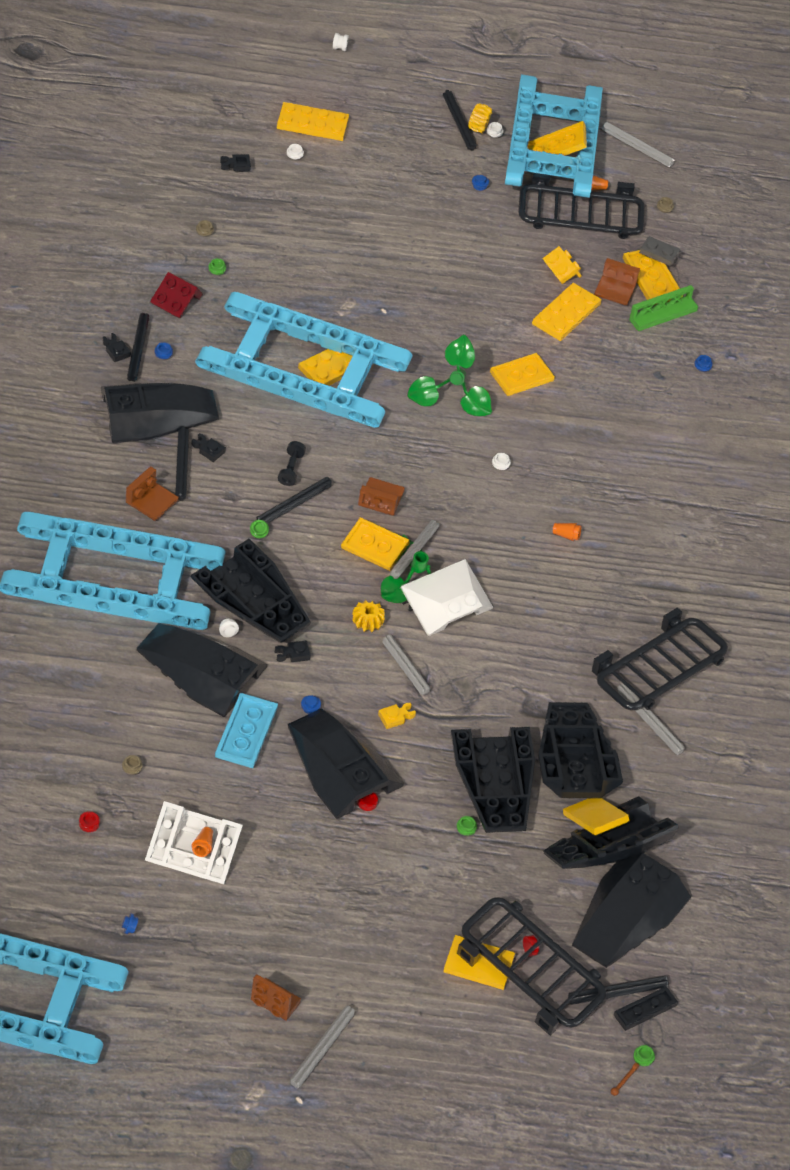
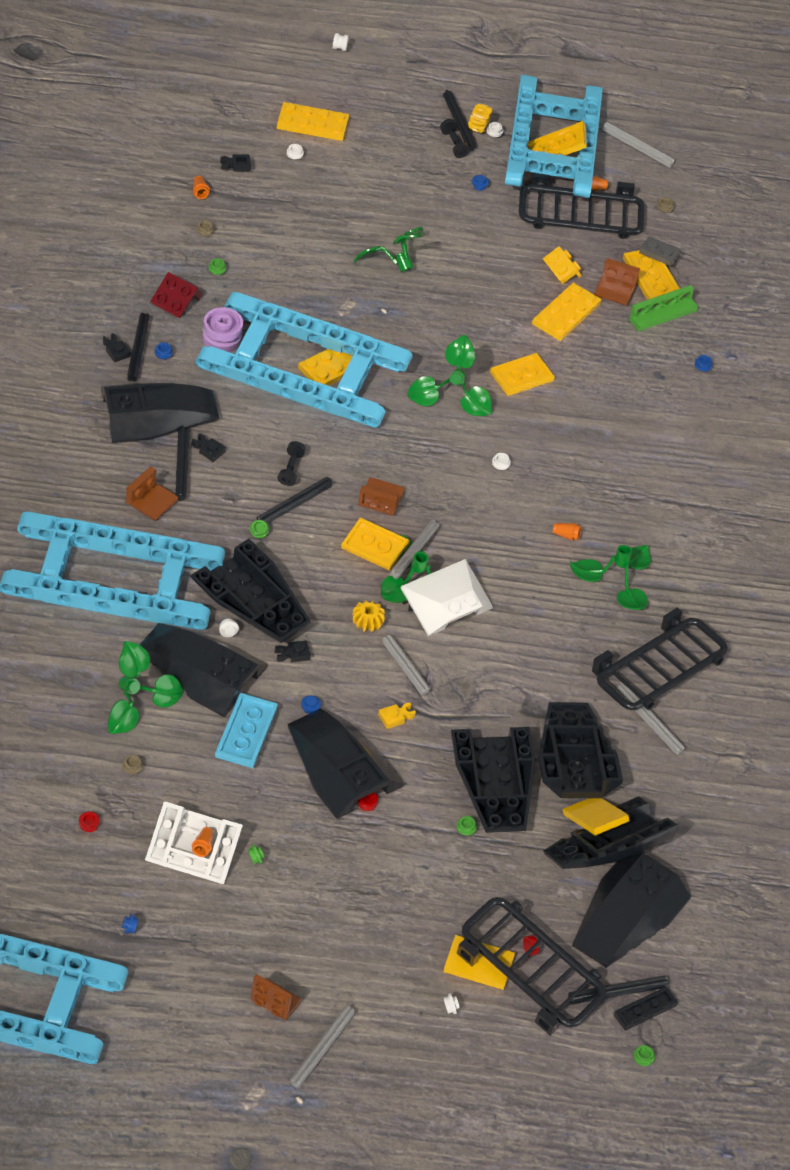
dark orange hinge [611,1063,640,1096] -> none
none -> green plant [108,641,183,734]
none -> orange cone [193,176,210,199]
none -> lavender wheel [202,307,243,352]
none -> bright green plate [247,844,265,864]
none -> green plant [354,226,424,272]
none -> black wheel [440,119,470,158]
none -> white plate [443,993,460,1014]
none -> green plant [570,545,651,610]

